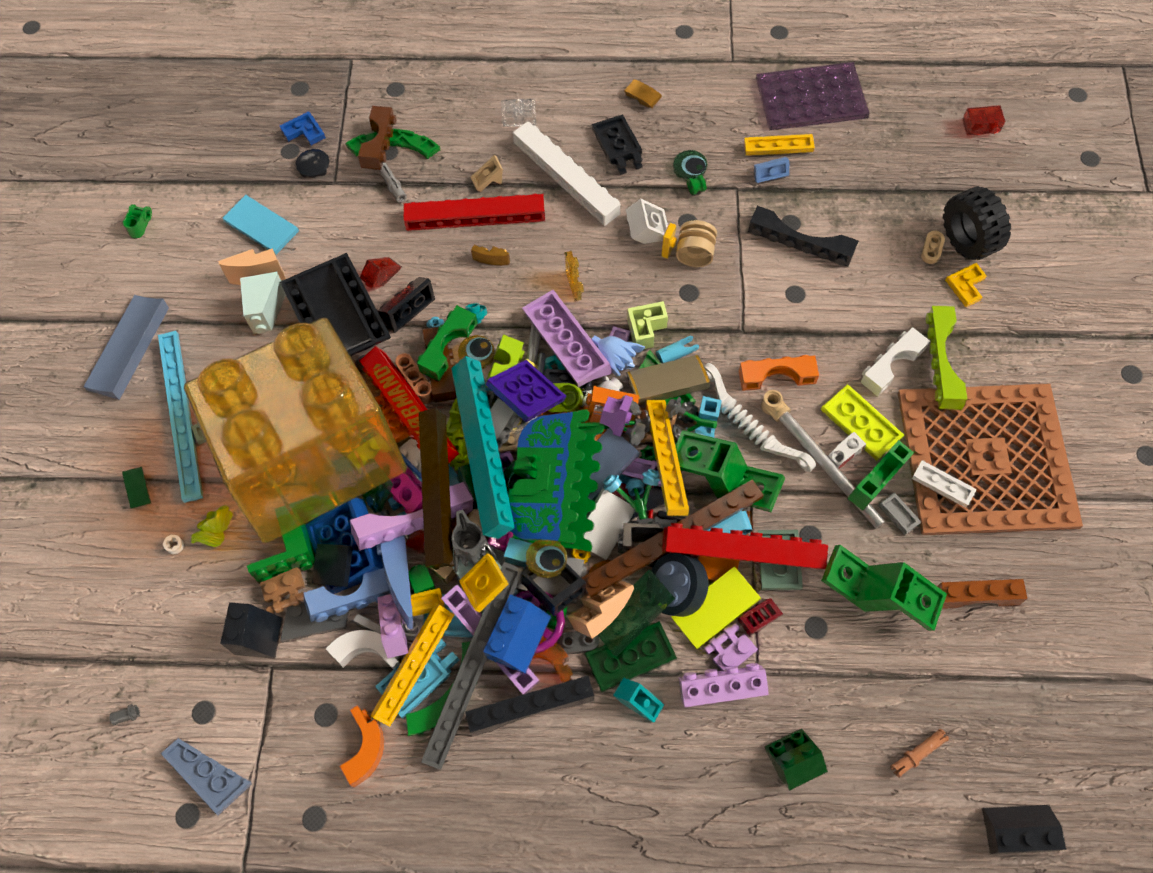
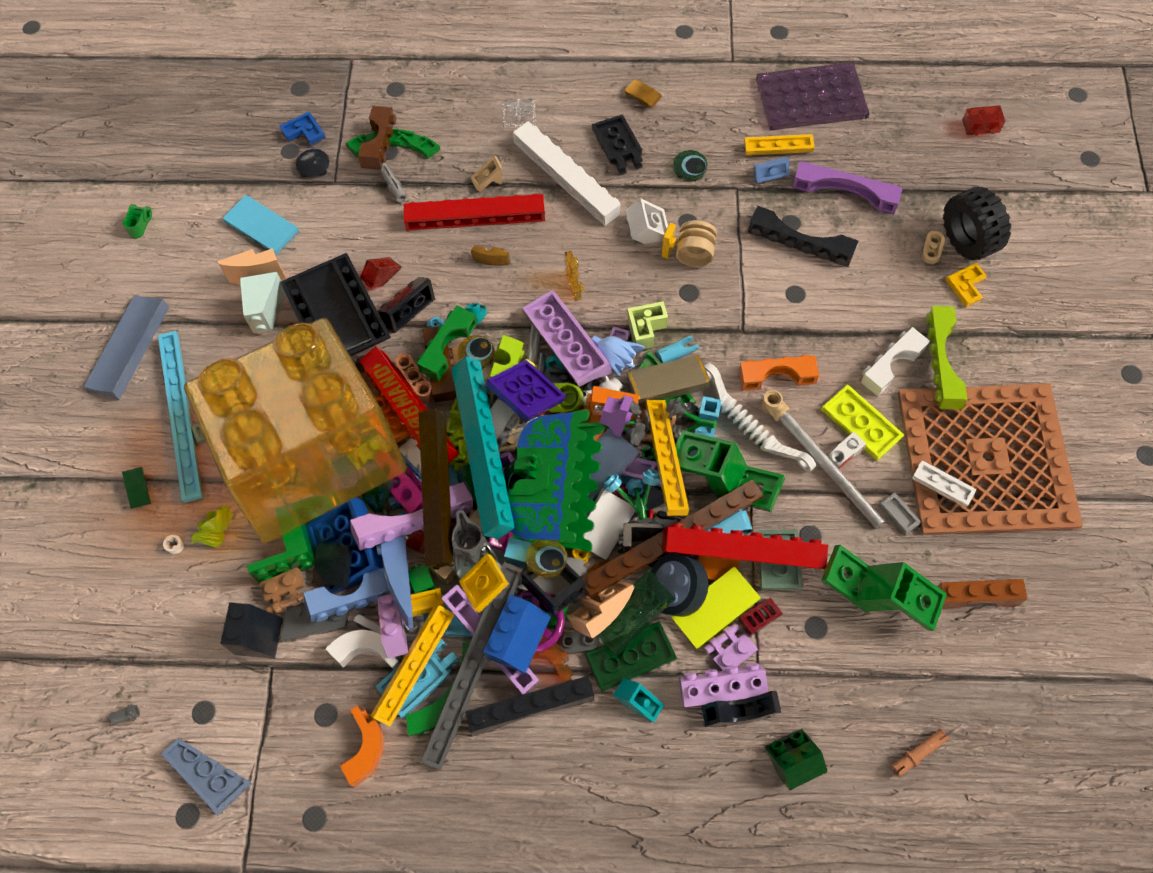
green wheel [687,174,707,195] -> none
green arch [848,440,914,511] -> none
black slope [982,805,1067,855] -> none
none -> black arch [701,691,781,727]
none -> medium lavender arch [792,161,903,214]

